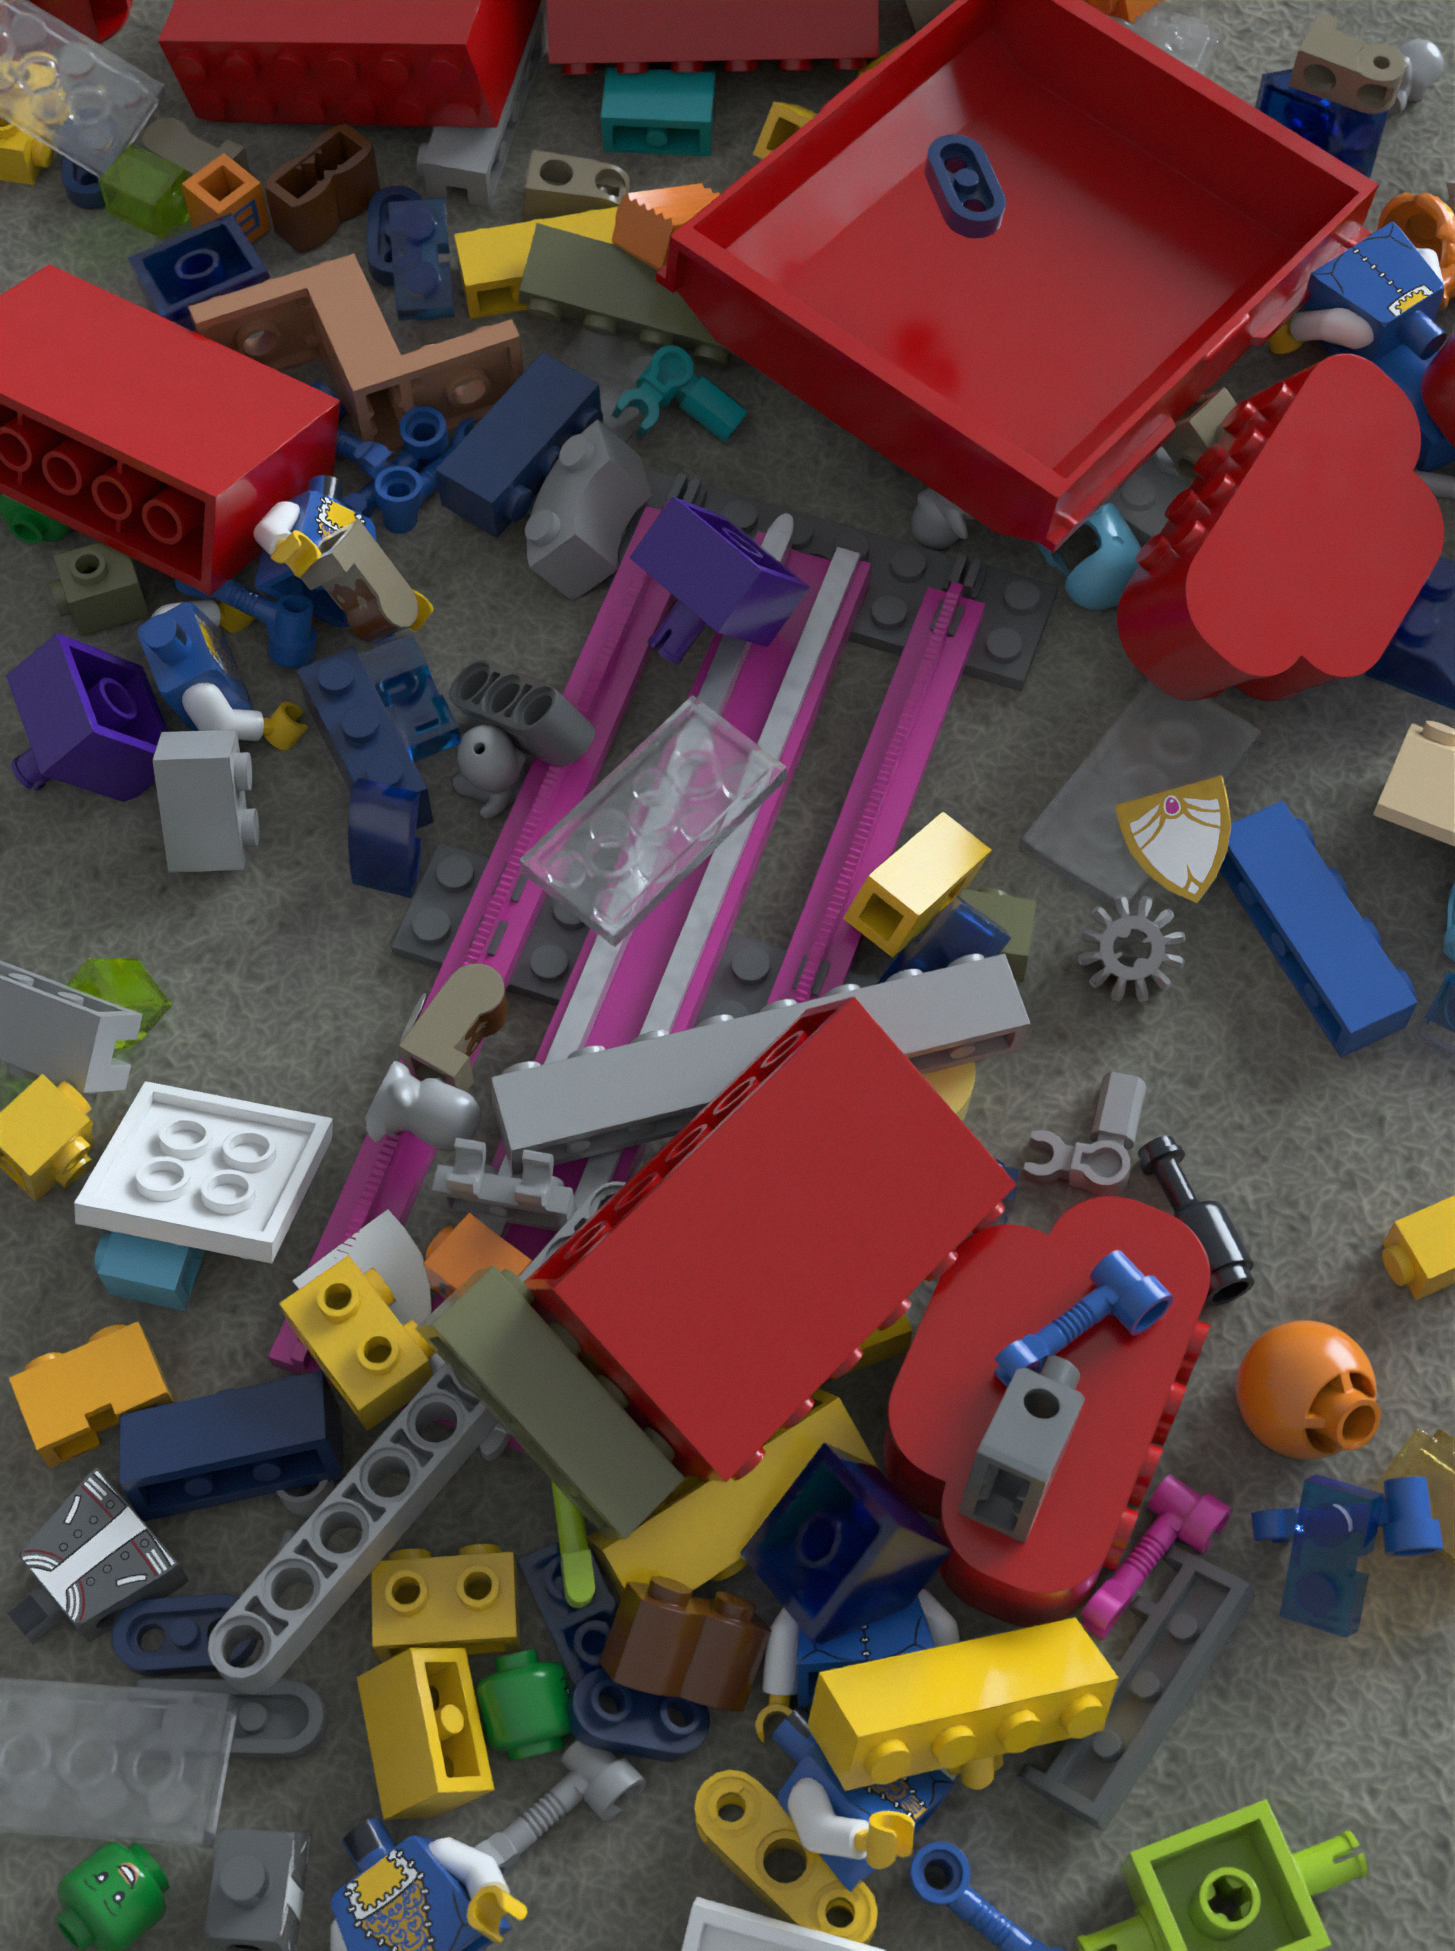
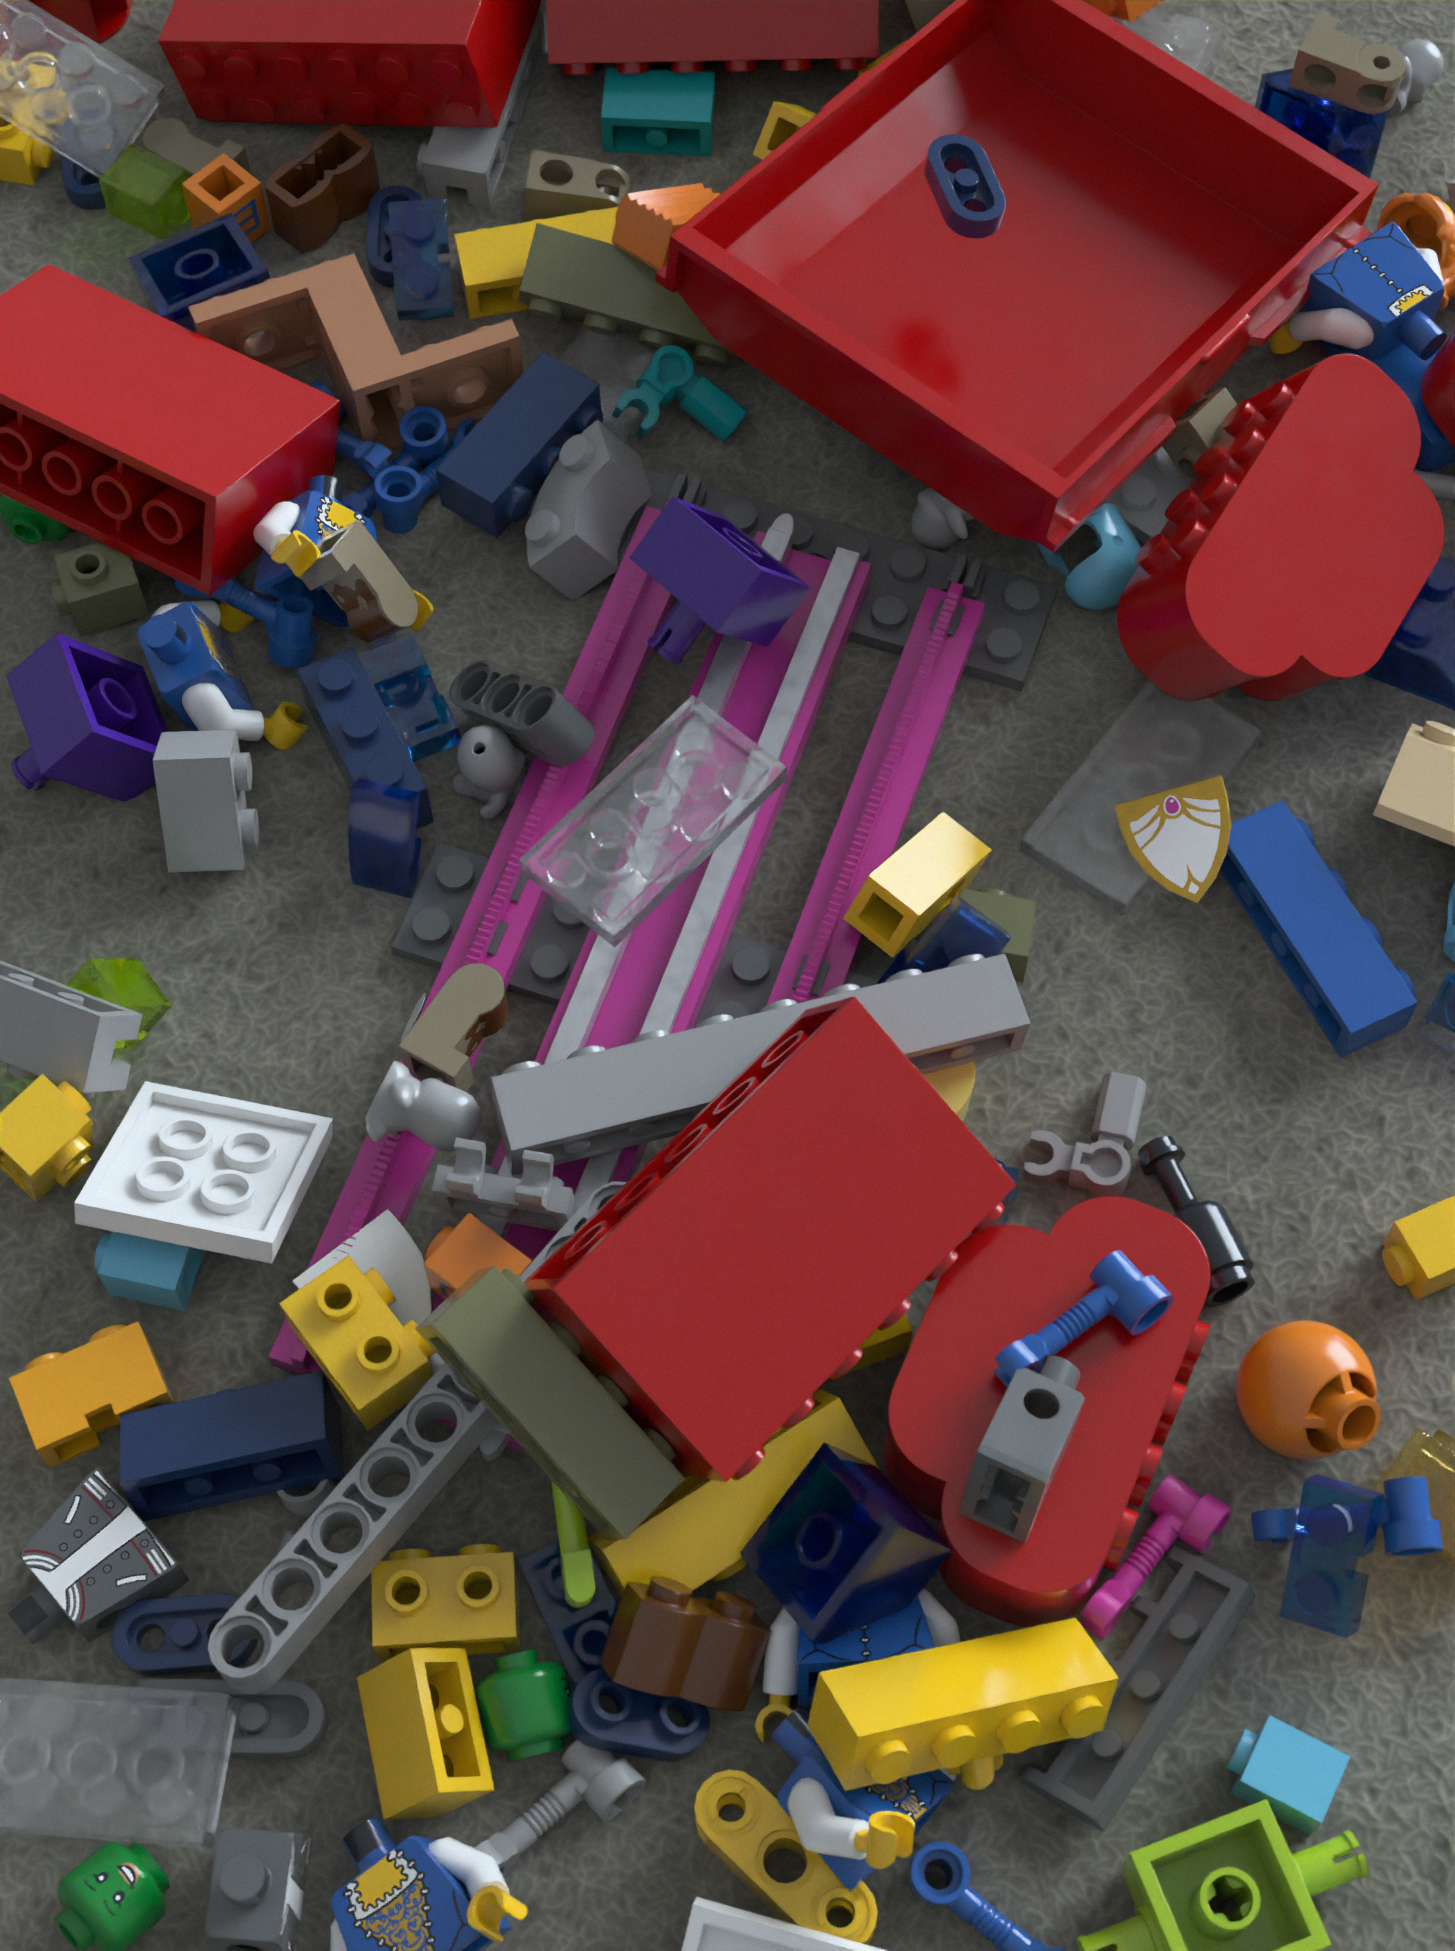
light grey gear [1077,895,1186,1002] -> none
none -> medium azure brick [1226,1715,1350,1835]

